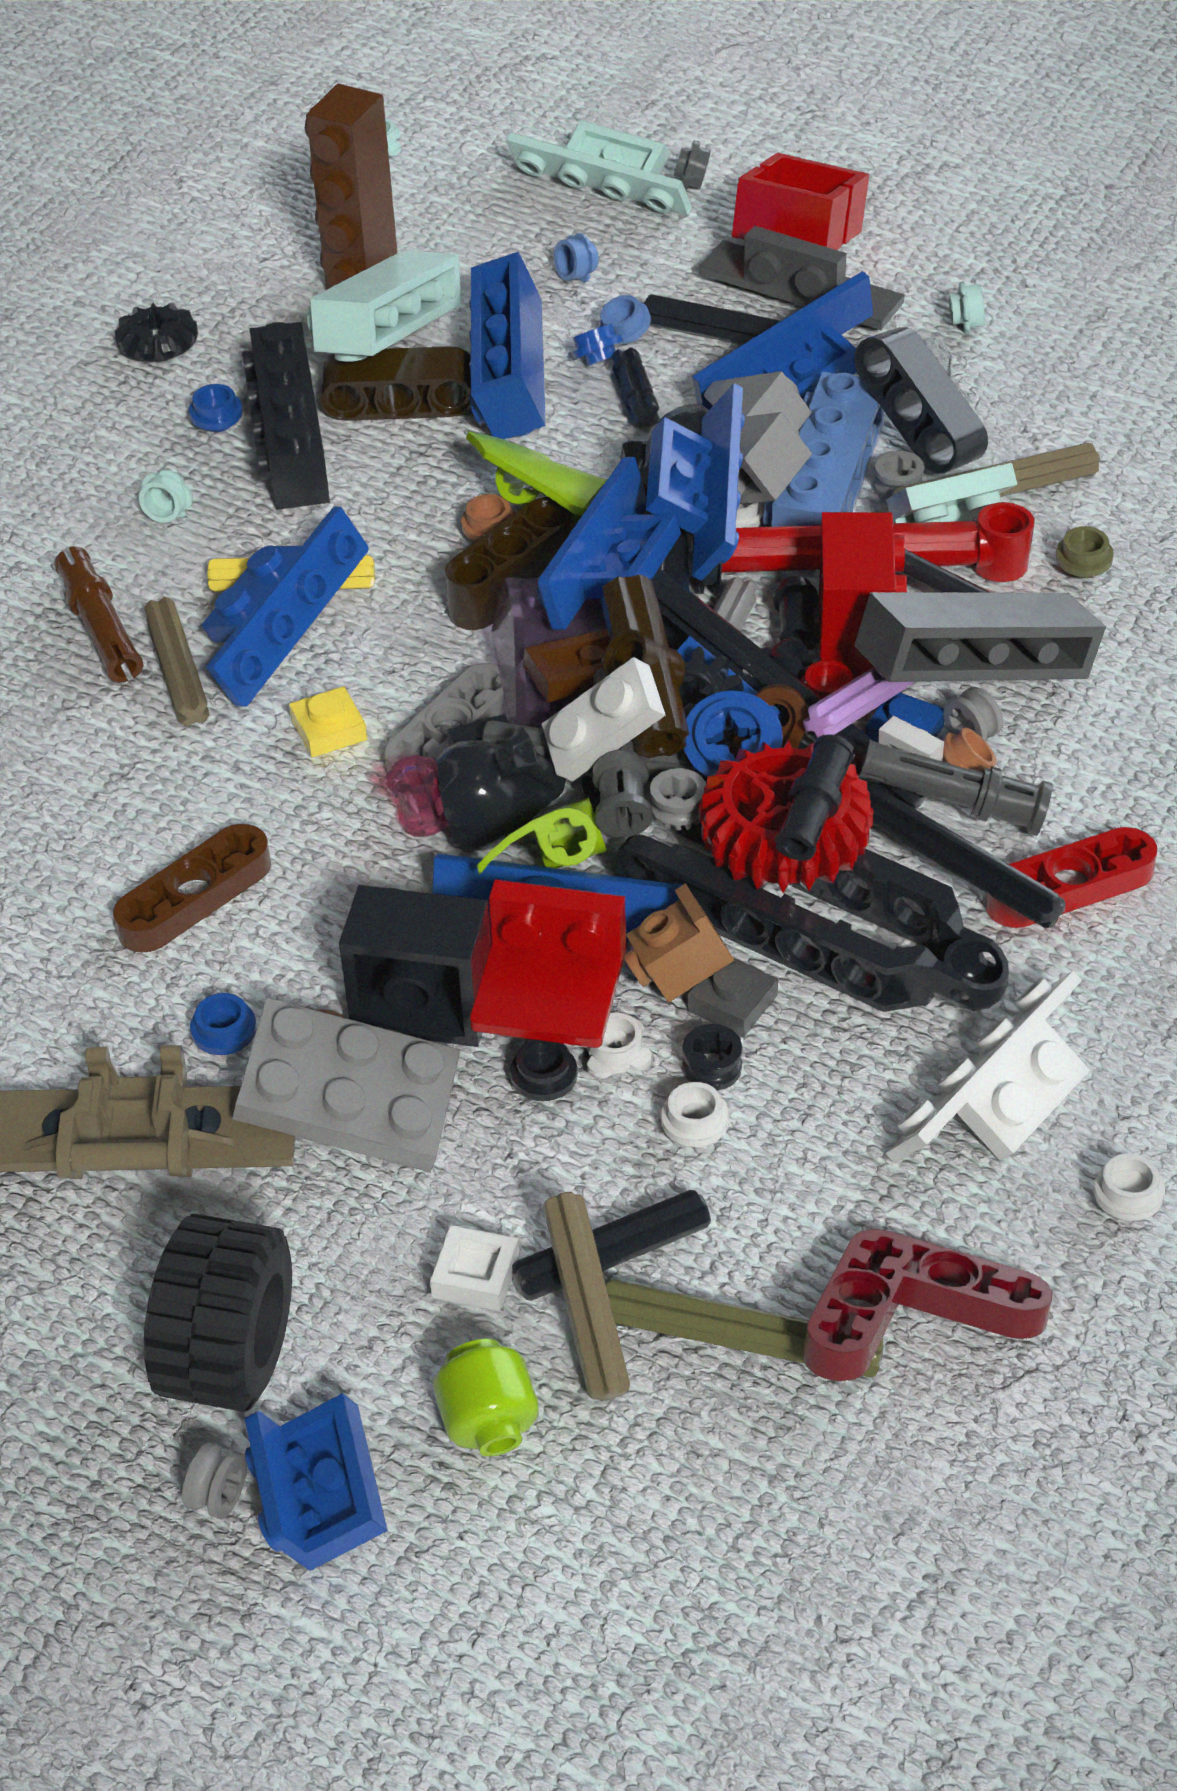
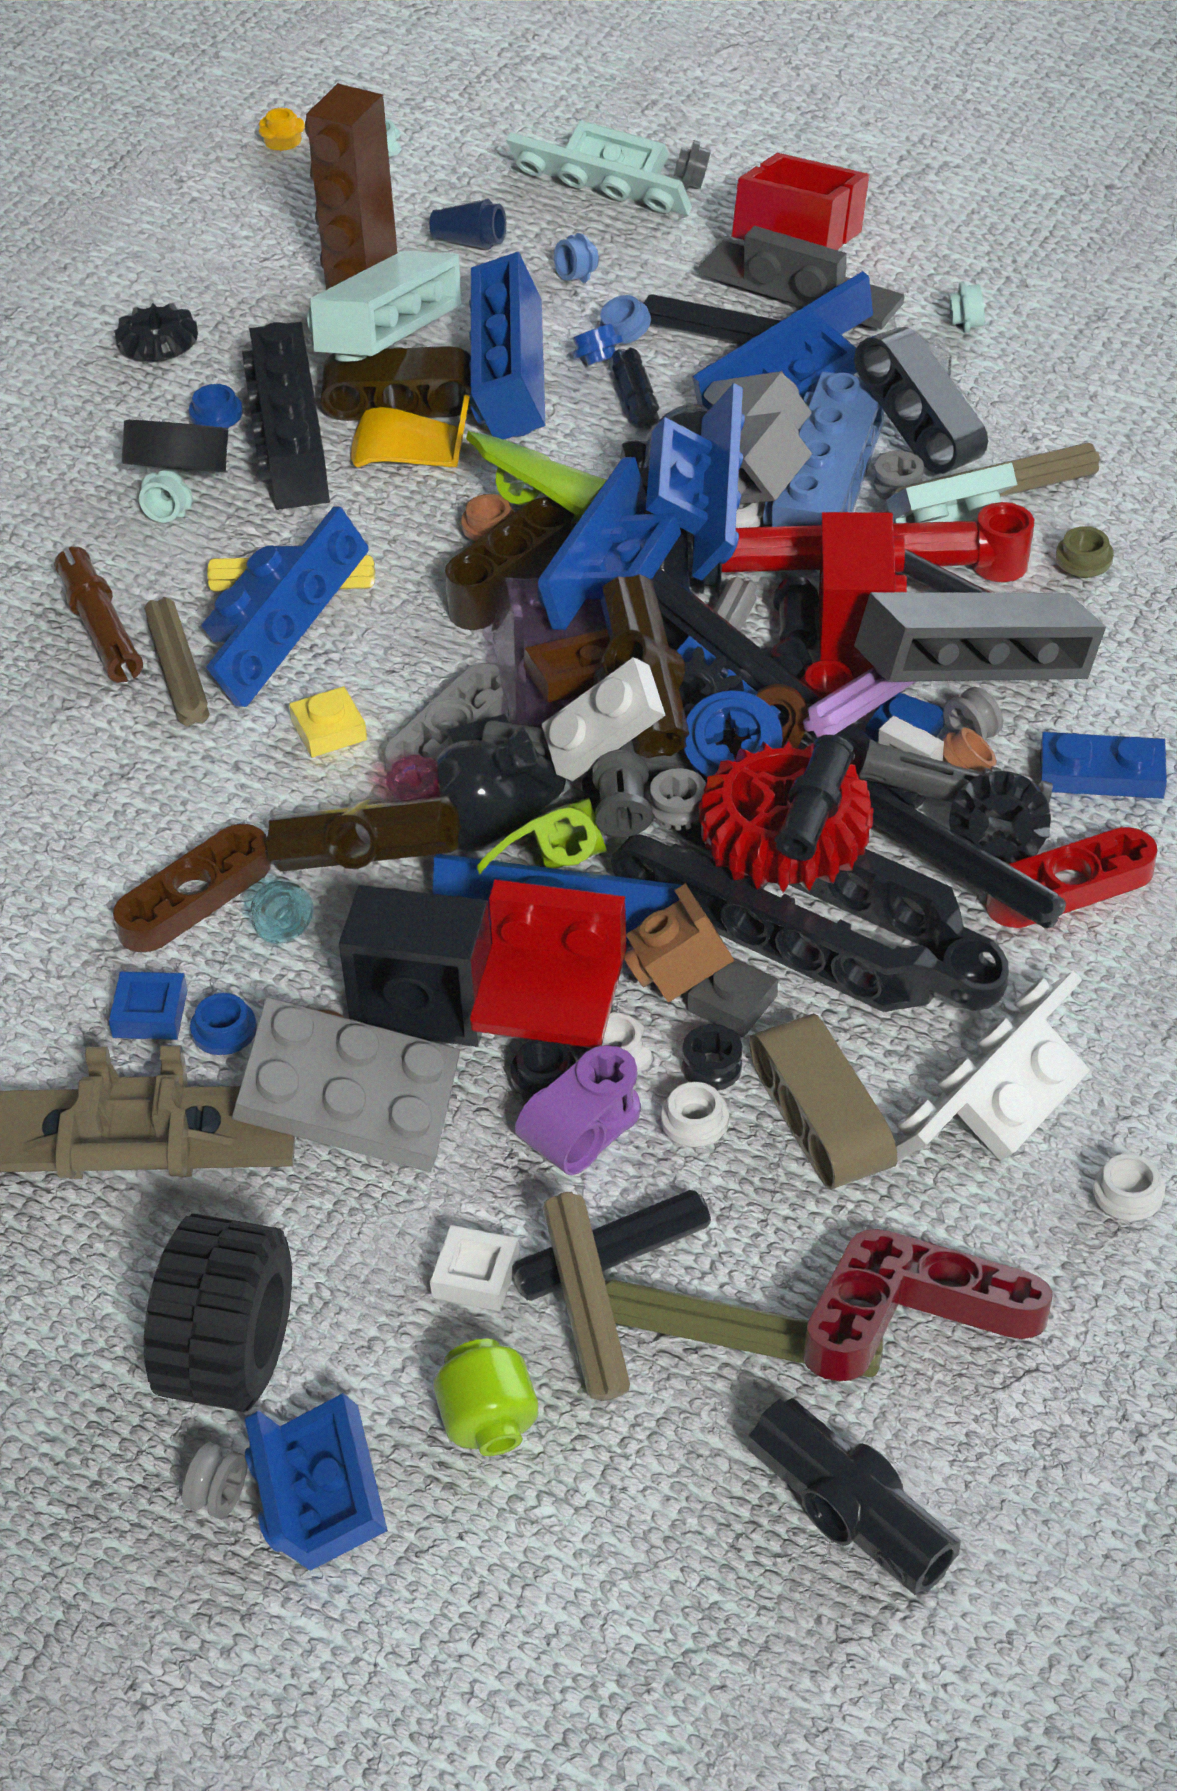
none -> blue plate [109,971,188,1040]
none -> black tyre [121,419,228,472]
none -> clear light blue plate [251,881,313,944]
none -> yellow plate [259,108,305,151]
none -> dark brown piece [265,795,461,872]
none -> yellow piece [351,394,470,468]
none -> dark blue cone [429,199,507,250]
none -> medium lavender piece [515,1045,641,1176]
none -> black piece [748,1398,961,1595]
none -> dark tan beam [749,1013,898,1190]
none -> black gear [949,771,1051,864]
none -> blue plate [1040,732,1167,799]

